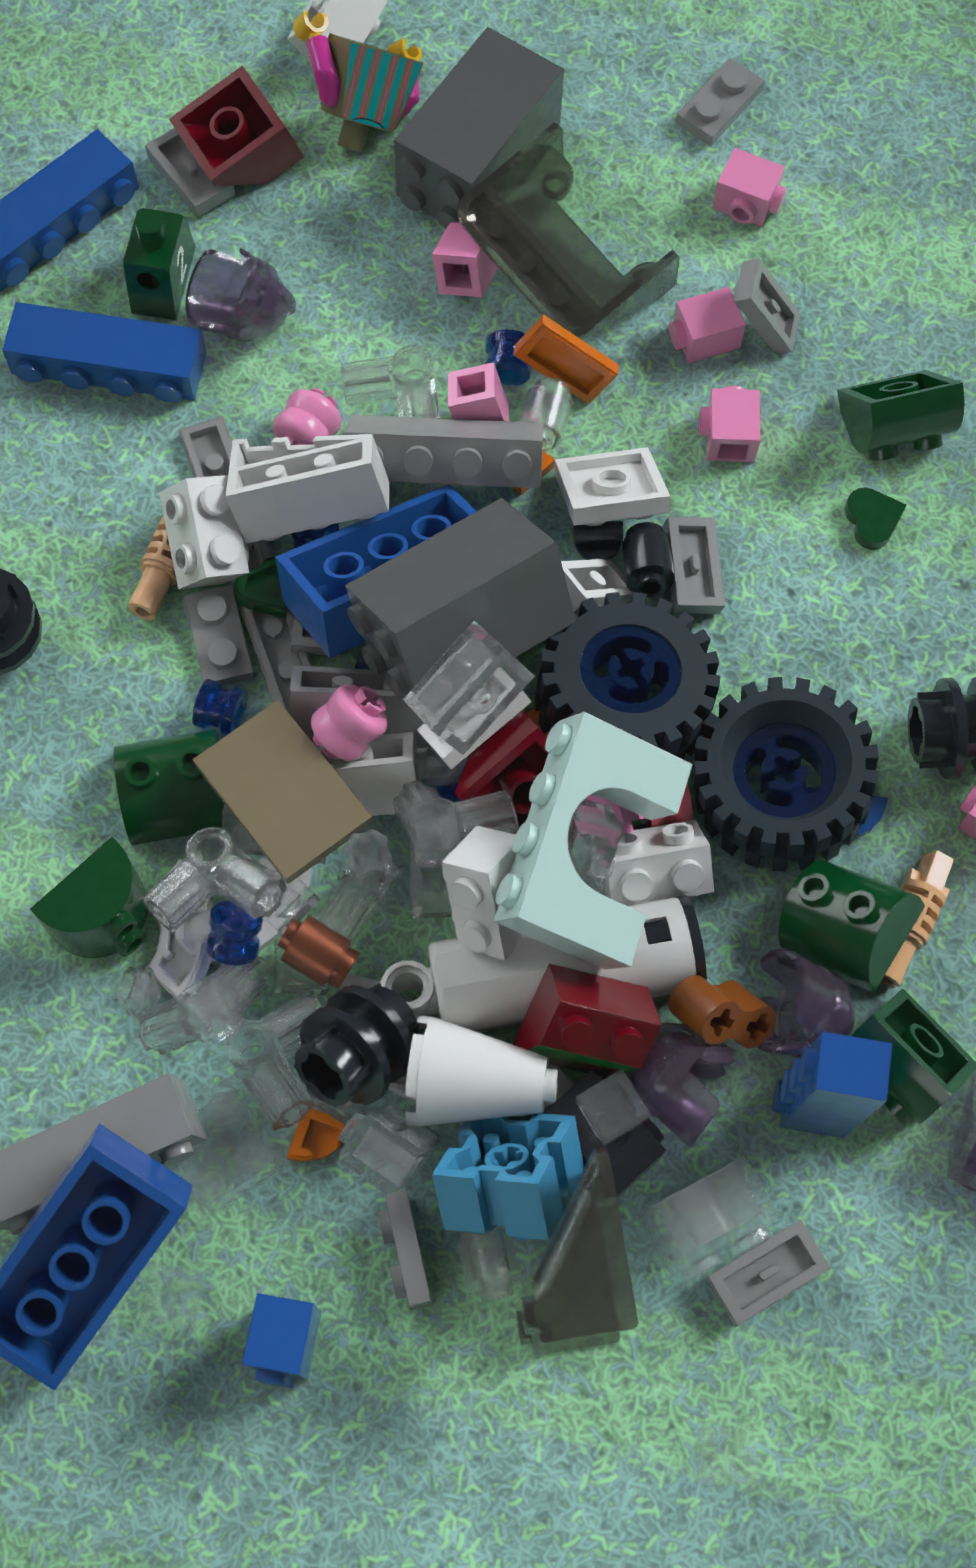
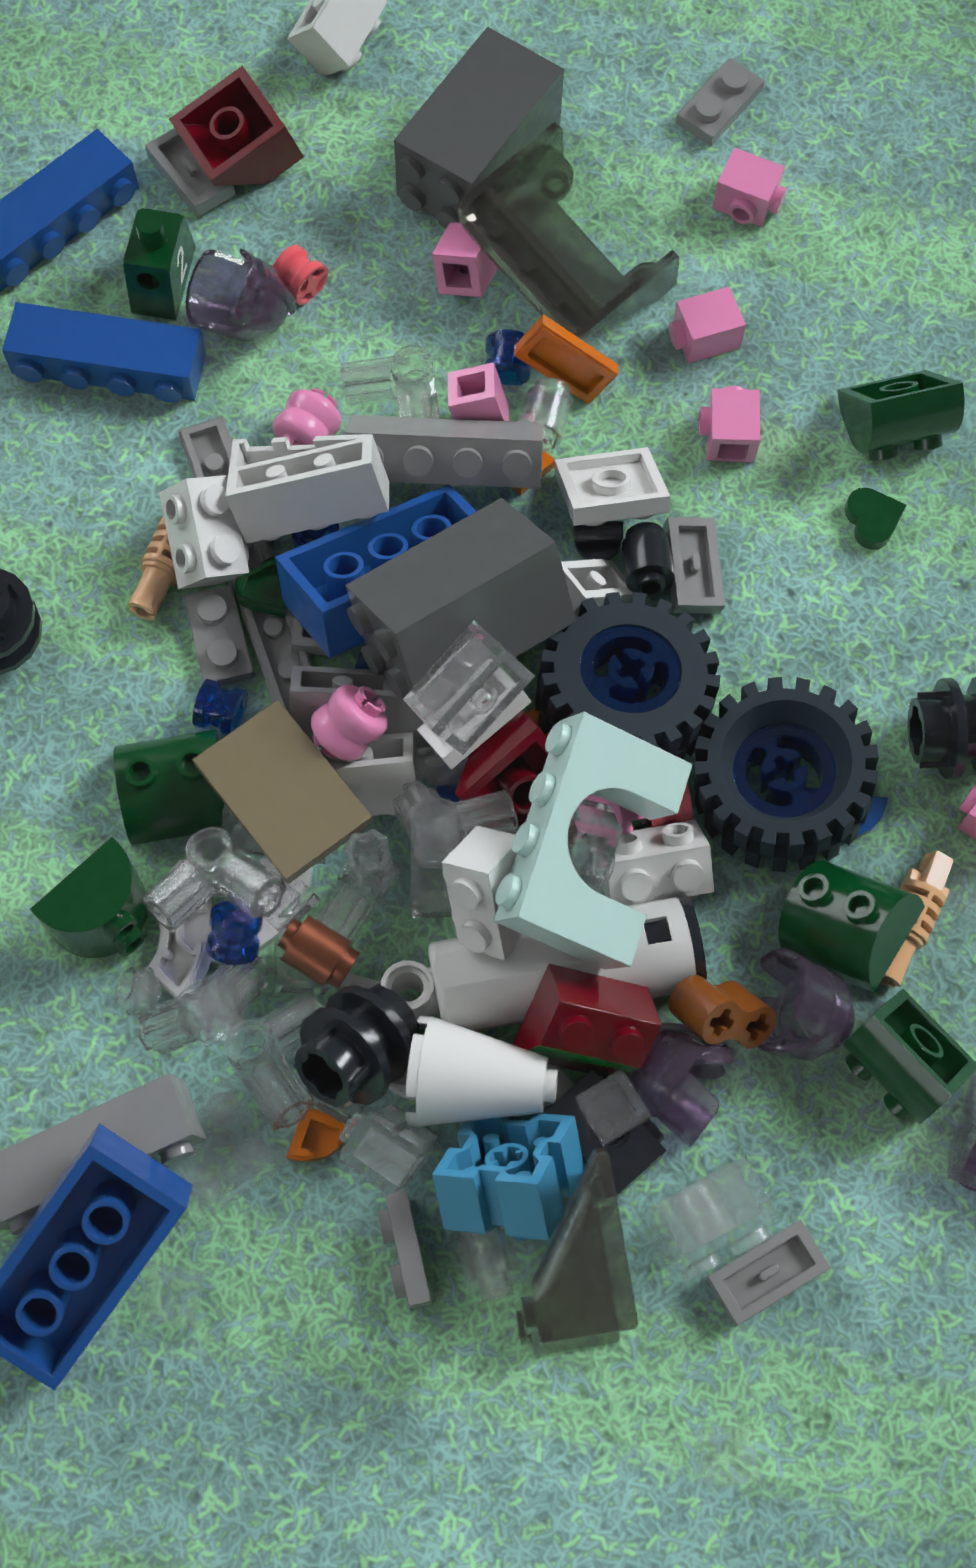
blue brick [242,1293,322,1388] -> none
torso [293,11,423,153] -> none
light grey plate [734,258,800,354] -> none
blue brick [772,1032,892,1138] -> none
none -> coral wheel [270,244,328,305]

